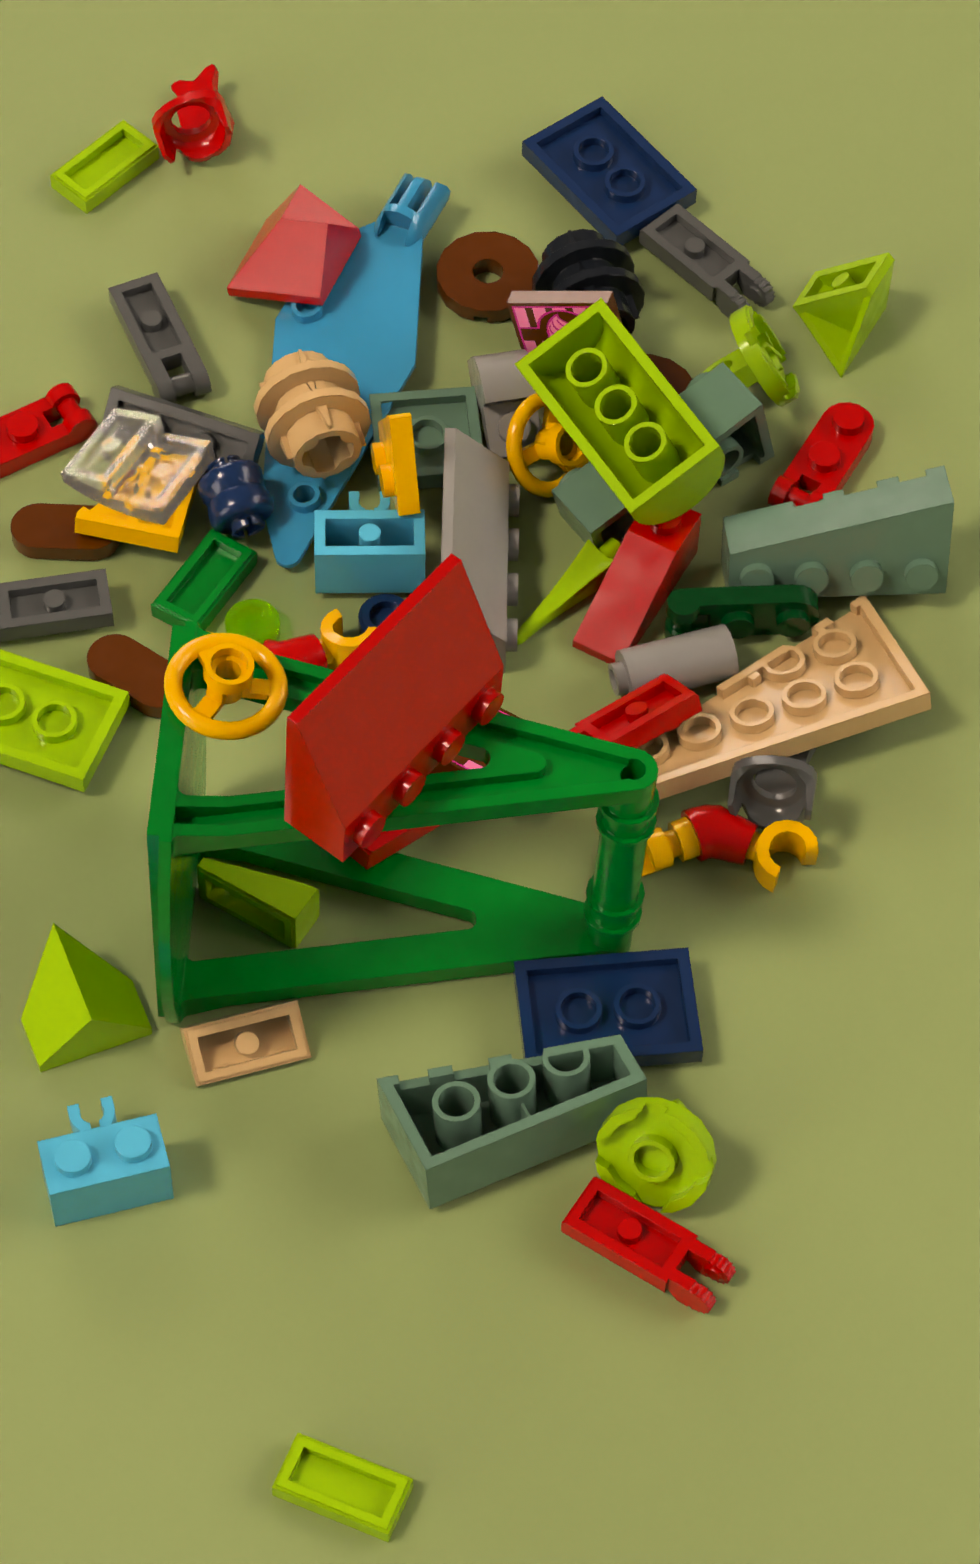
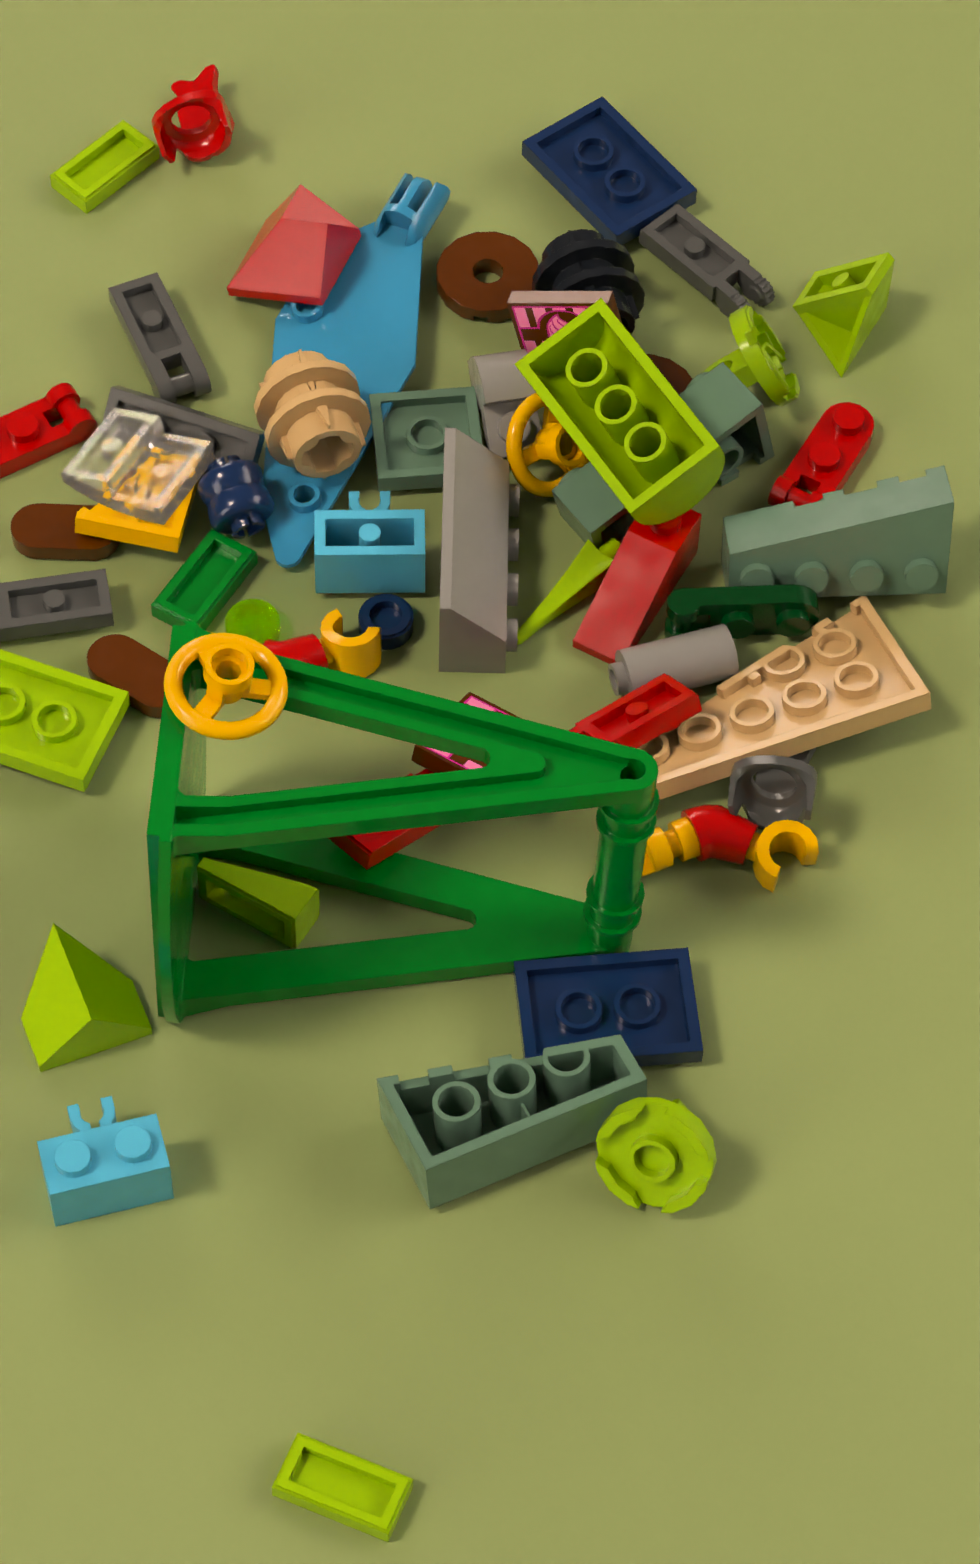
tan slope [180,999,311,1087] -> none
red slope [284,553,504,862] -> none
yellow wing [371,412,421,516] -> none
red hinge [561,1177,736,1314] -> none

